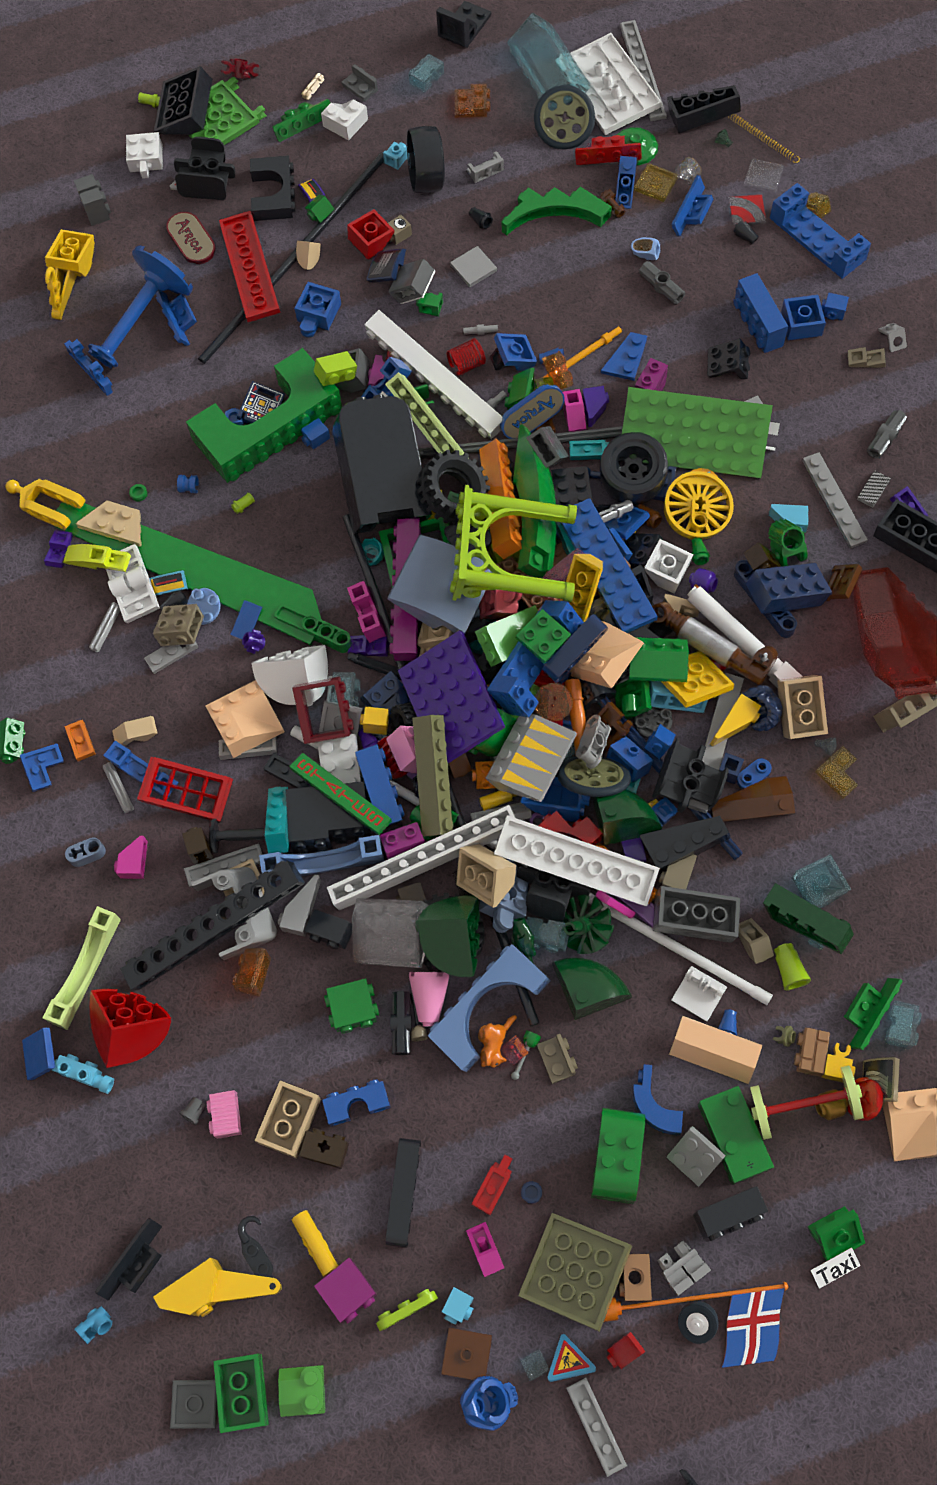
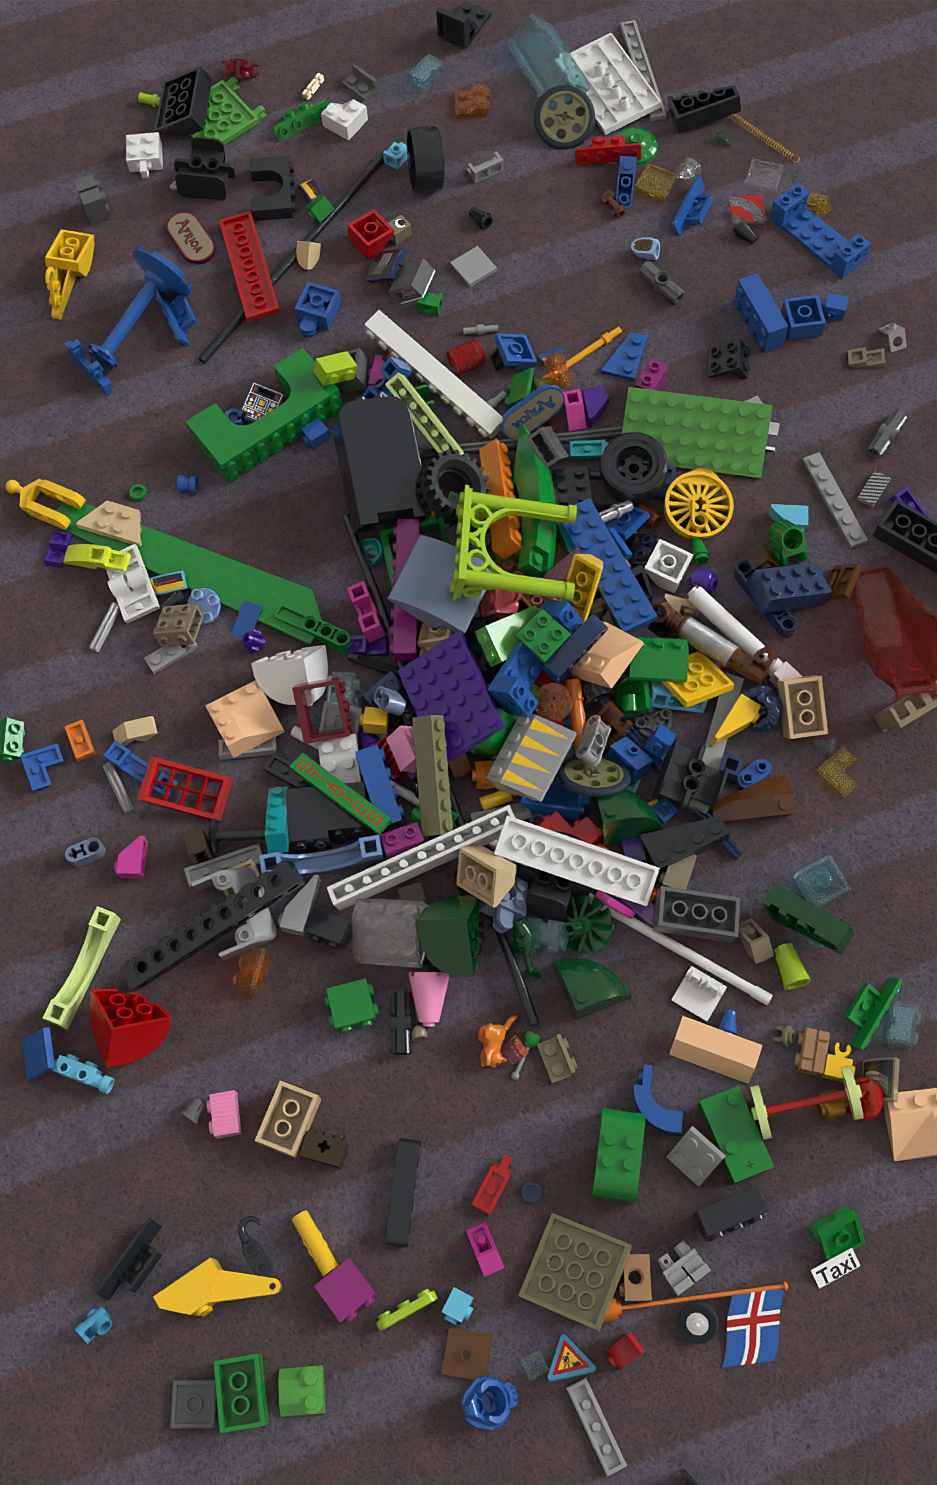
lime pin [231,493,255,514] -> none
blue arch [322,1080,391,1127] -> none
medium blue arch [428,944,551,1072] -> none
green arch [501,187,612,235] -> none
none -> sand blue beam [374,686,406,716]

